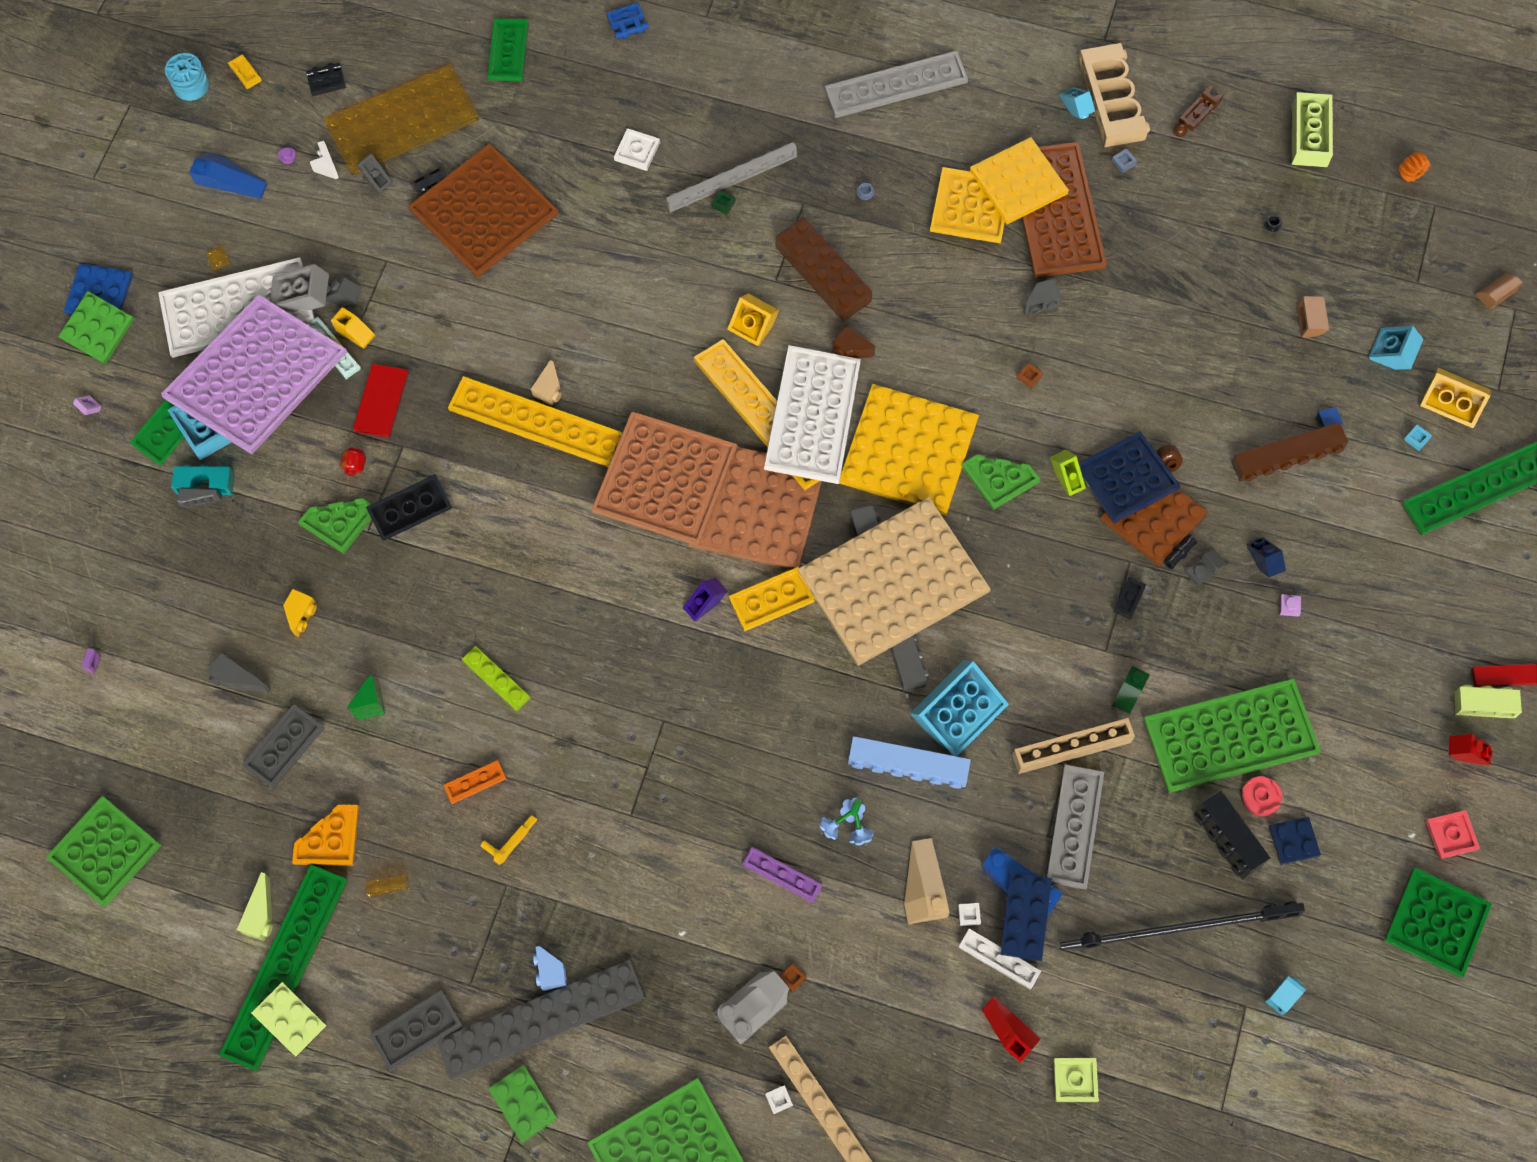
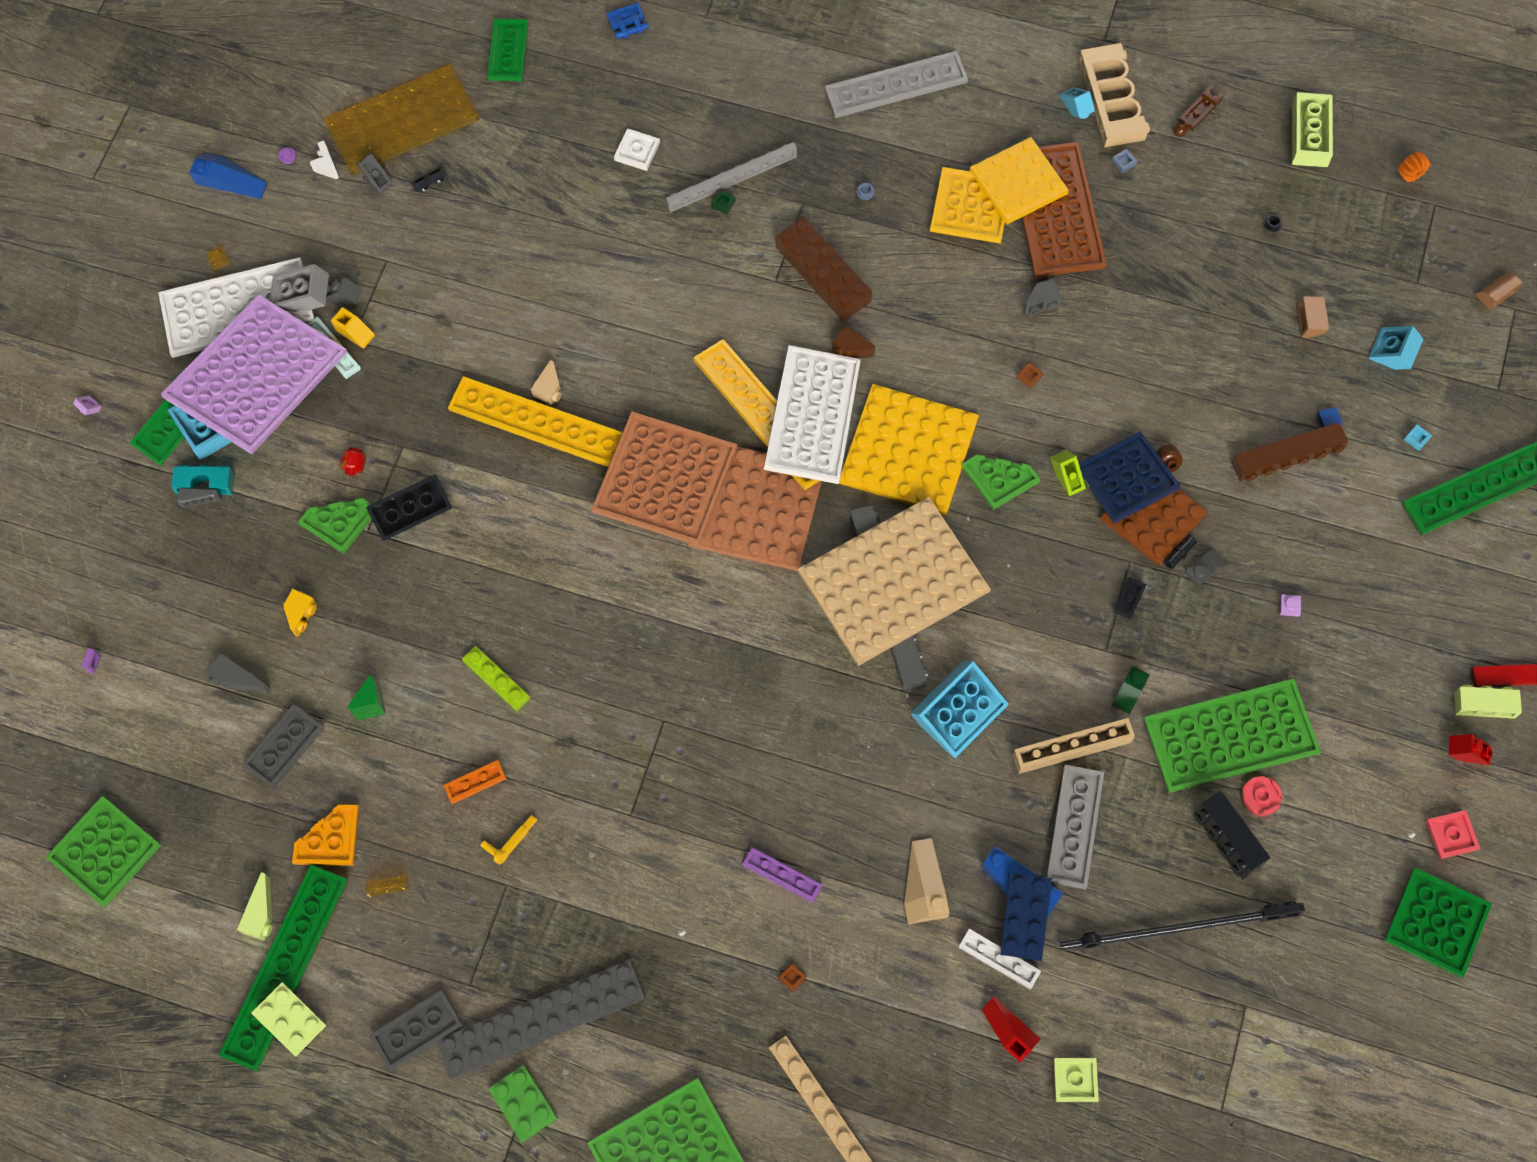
bright green plate [58,291,135,365] -> none
blue plate [64,264,133,315] -> none
medium azure wheel [165,53,209,101] -> none
yellow plate [228,54,262,89] -> none
black plate [306,62,346,96] -> none
red tile [353,364,409,438] -> none
dark orange plate [408,143,559,278] -> none
light blue slope [533,946,567,991] -> none
dark purple slope [683,578,728,621] -> none
light grey slope [713,970,789,1045] -> none
yellow slope [727,293,779,346] -> none
yellow plate [729,567,815,632] -> none
white plate [765,1085,793,1114] -> none
light blue plant [819,798,874,845] -> none
light blue brick [848,736,971,789] -> none
white plate [958,903,981,926] -> none
dark blue slope [1247,537,1286,577] -> none
medium azure slope [1265,976,1306,1015] -> none
dark blue plate [1269,817,1321,865] -> none
yellow slope [1420,368,1491,428] -> none

